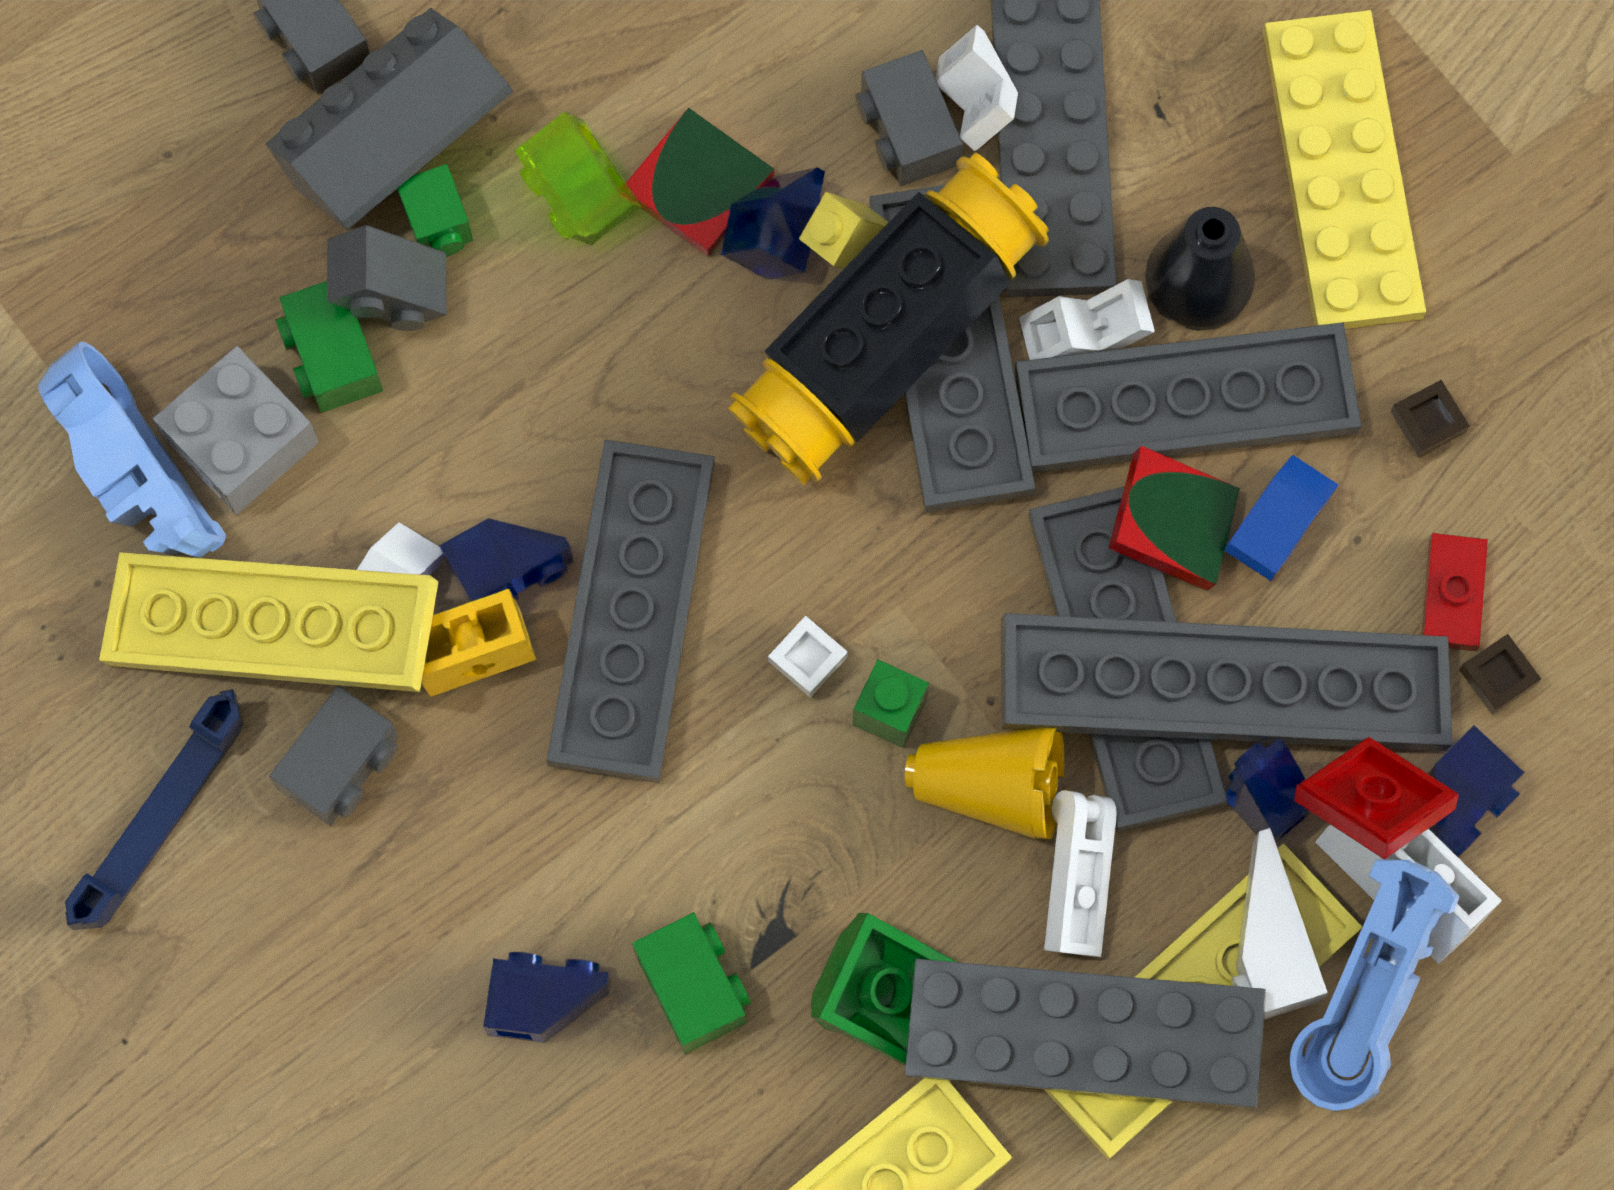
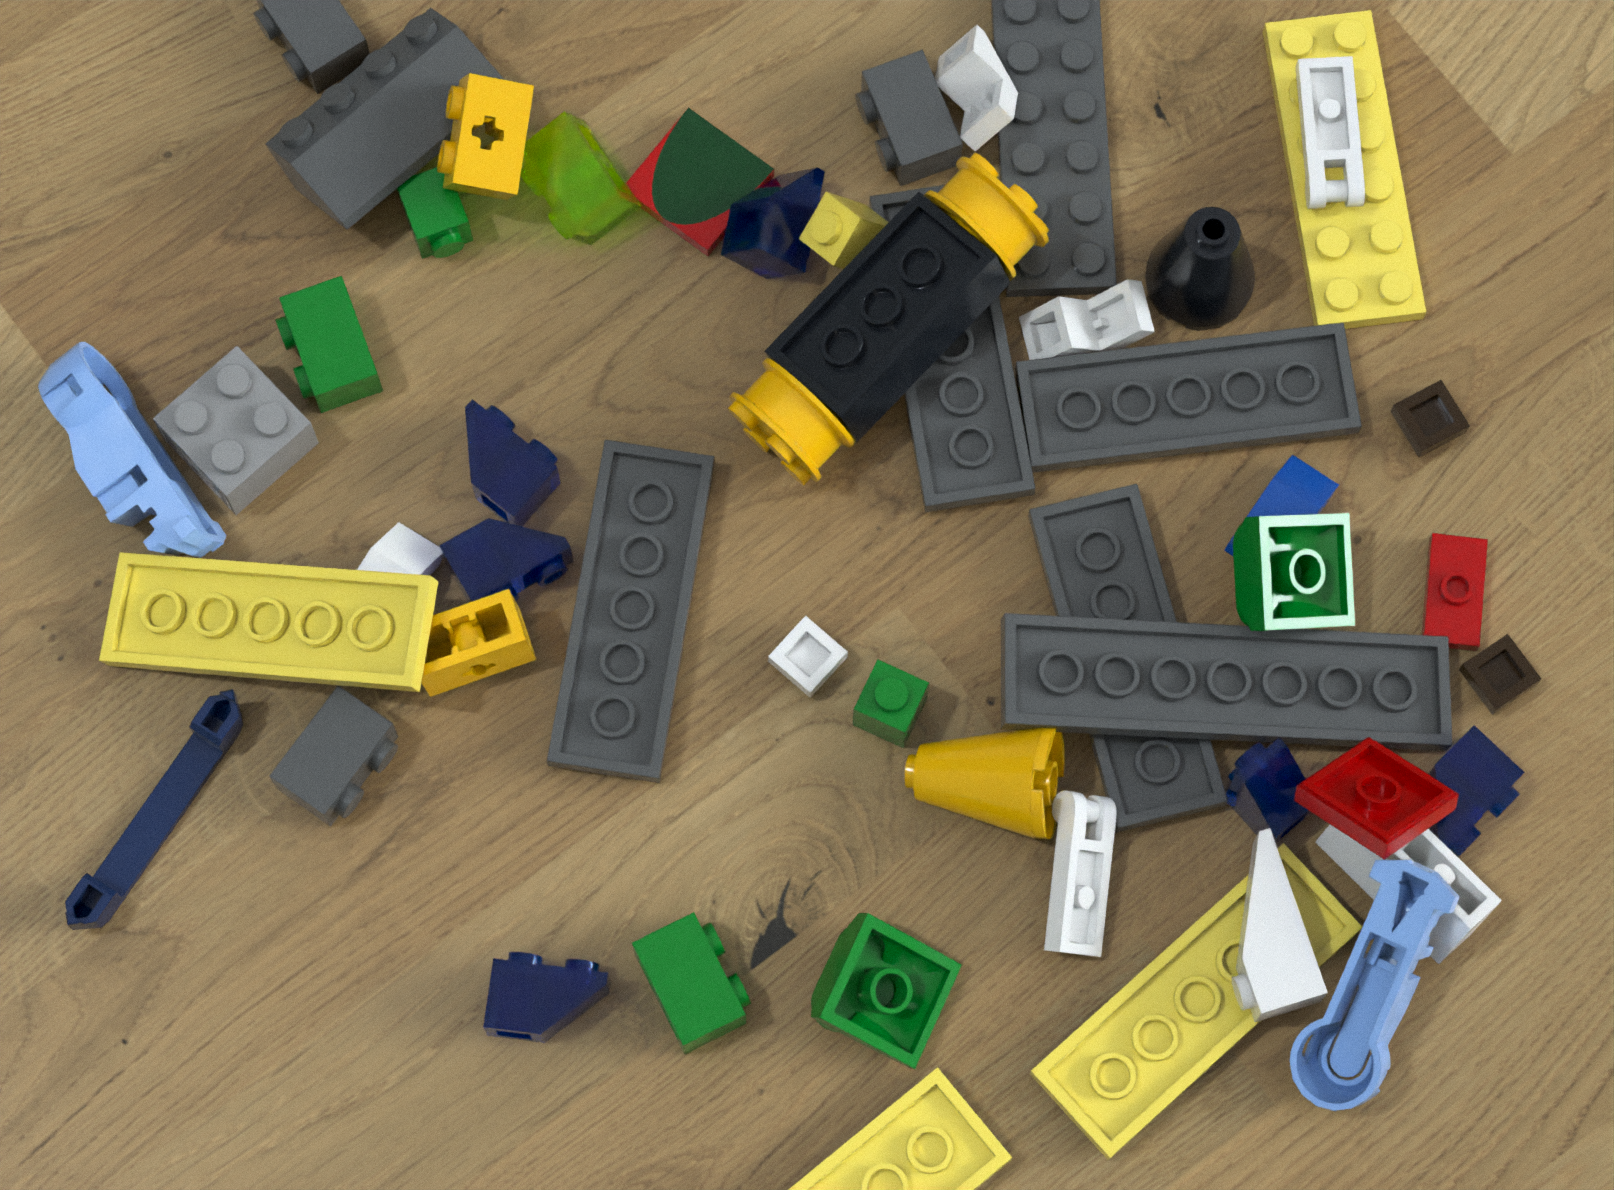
dark grey brick [327,225,447,331] -> none
dark grey plate [905,959,1266,1109] -> none
dark green tile [1108,446,1240,591] -> none
none -> yellow brick [437,73,534,200]
none -> clear blue slope [465,399,561,532]
none -> green slope [1233,513,1355,631]
none -> white plate [1295,56,1365,209]

